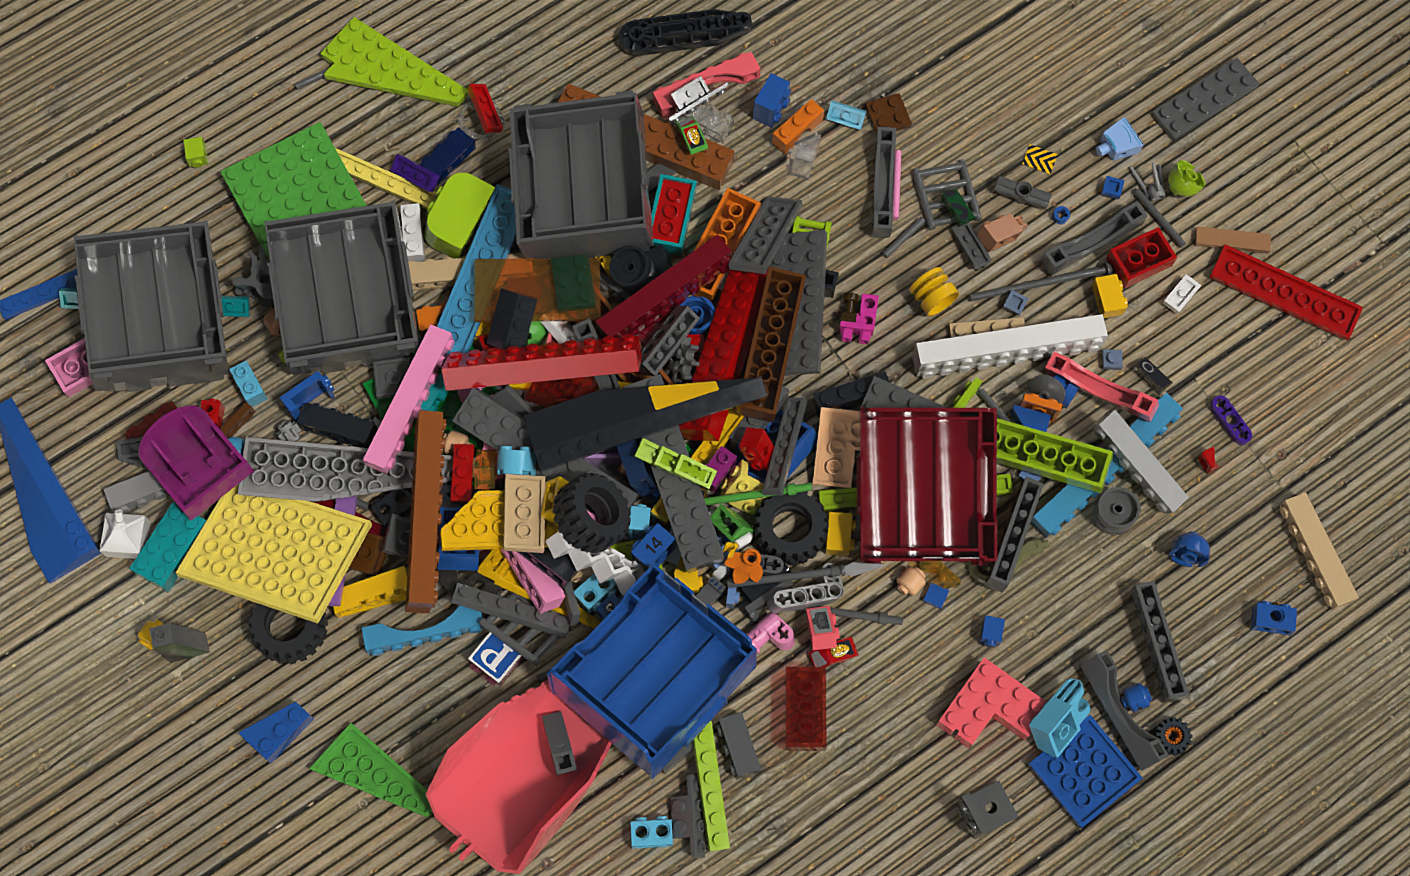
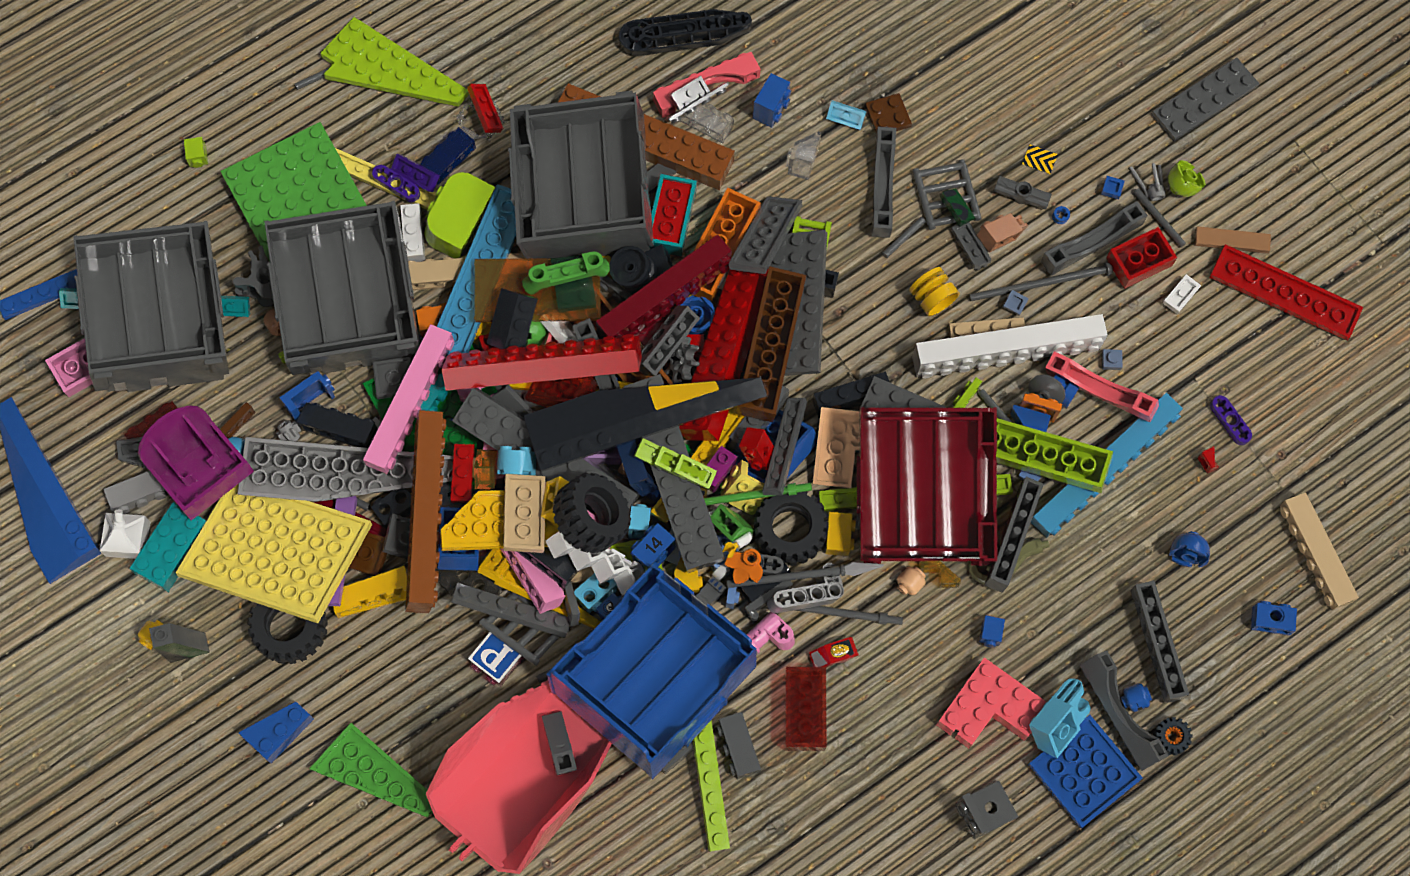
red brick [201,398,225,429] -> none
medium azure brick [229,360,267,407] -> none
dark azure arch [362,605,484,656] -> none
light nougat head [443,430,471,456] -> none
medium azure brick [631,816,673,849] -> none
dark grey bracket [670,775,706,858] -> none
slope [675,116,708,155] -> none
orange arch [772,99,825,154] -> none
coral brick [806,606,840,650] -> none
dark pink hips [839,292,879,344] -> none
bright pink bar [892,150,901,220] -> none
blue tile [923,582,949,610] -> none
light grey brick [1091,410,1189,514] -> none
yellow brick [1092,274,1128,318] -> none
dark grey wheel [1093,487,1141,535] -> none
light blue torso [1096,117,1144,161] -> none
slope [1132,357,1173,396] -> none
none -> dark purple beam [372,165,420,202]
none -> bright green plate [522,251,610,295]

